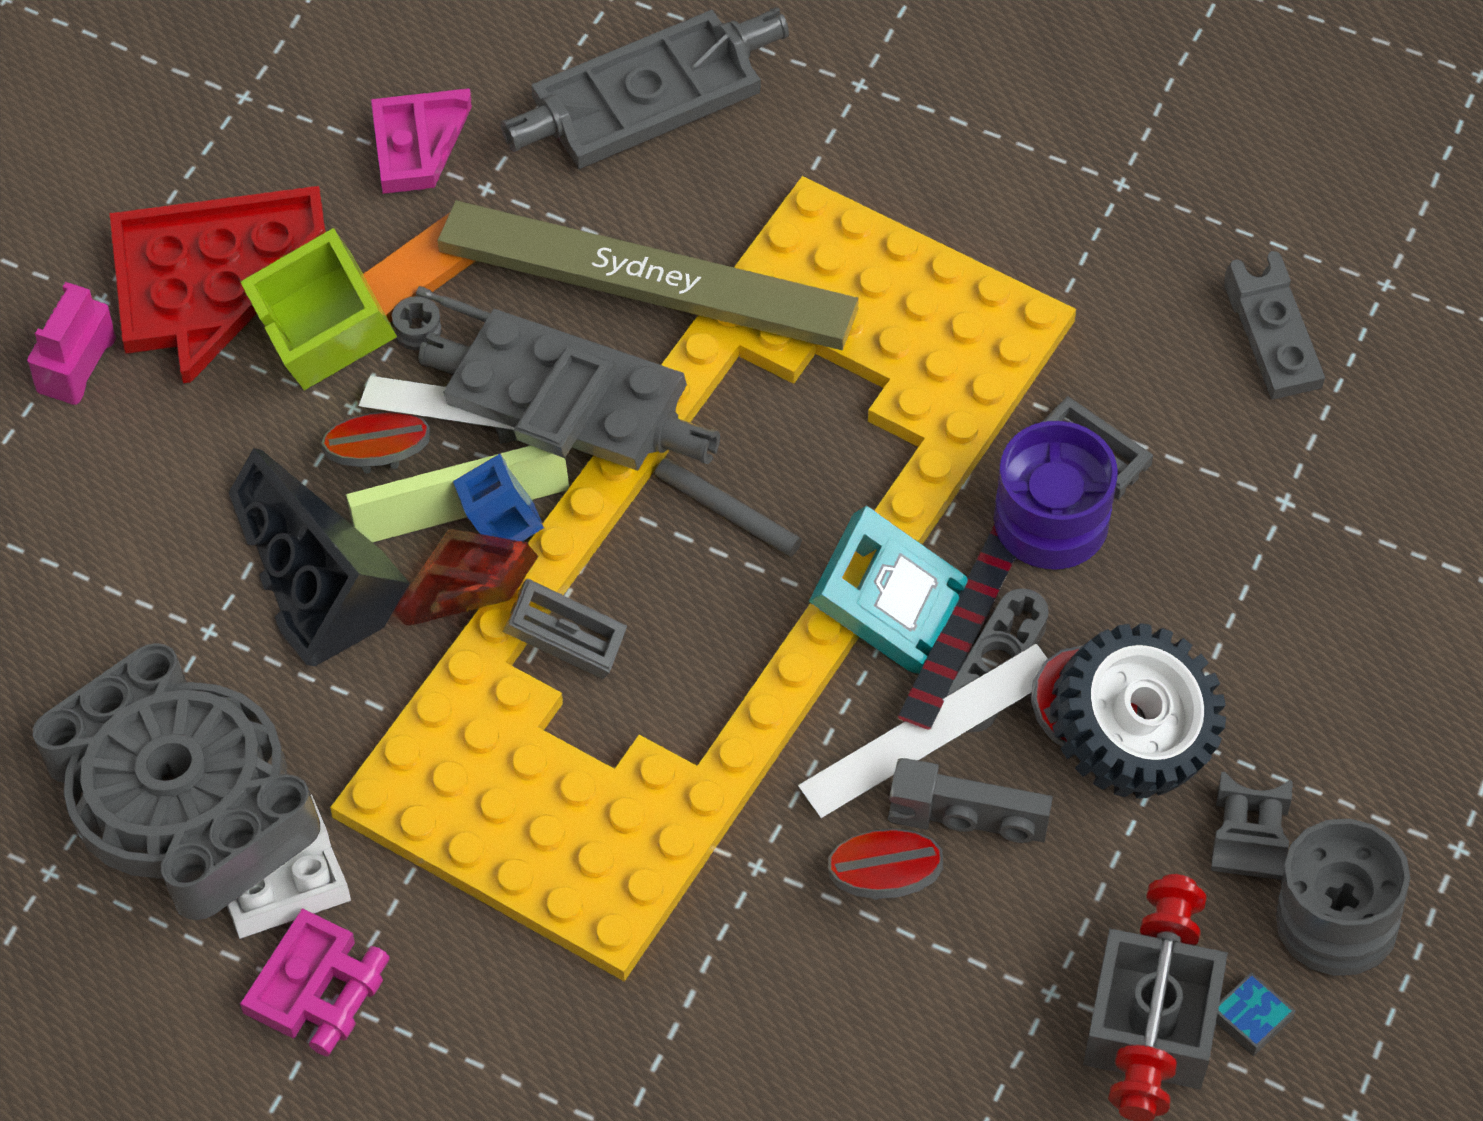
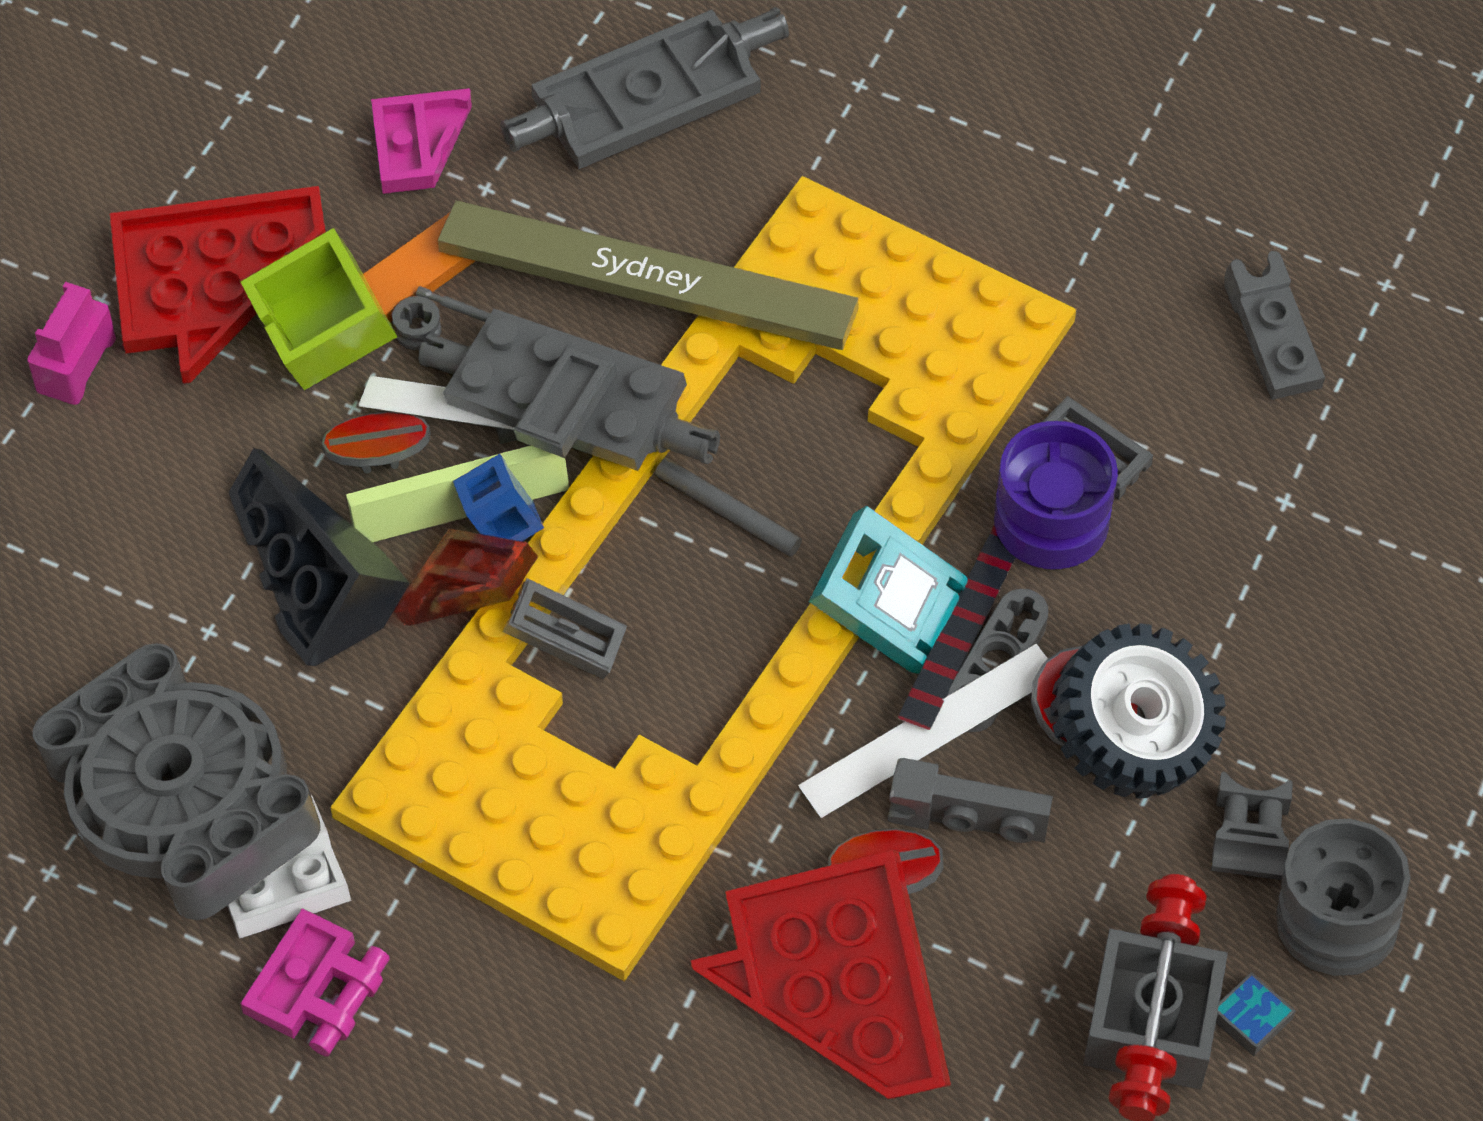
none -> red wing [691,850,951,1099]

